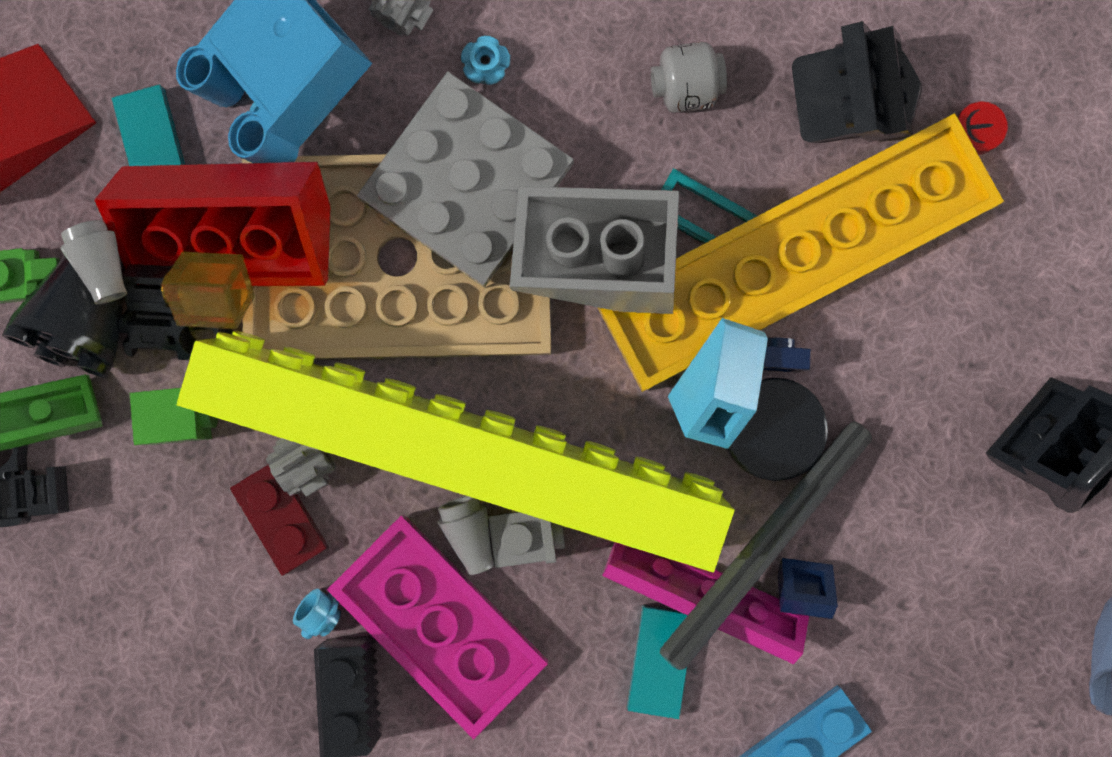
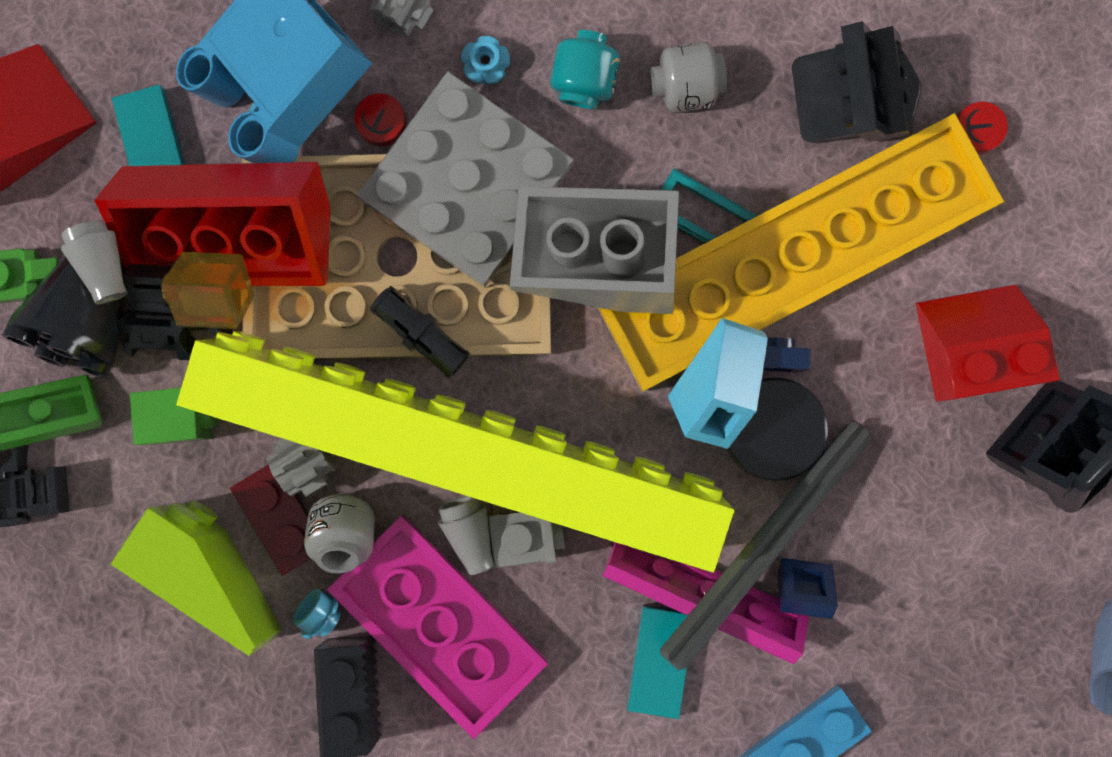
none -> lime slope [110,500,282,656]
none -> light grey head [304,493,375,573]
none -> red tile [354,93,407,147]
none -> black pin [369,286,471,379]
none -> teal head [550,30,621,110]
none -> red slope [916,285,1060,402]

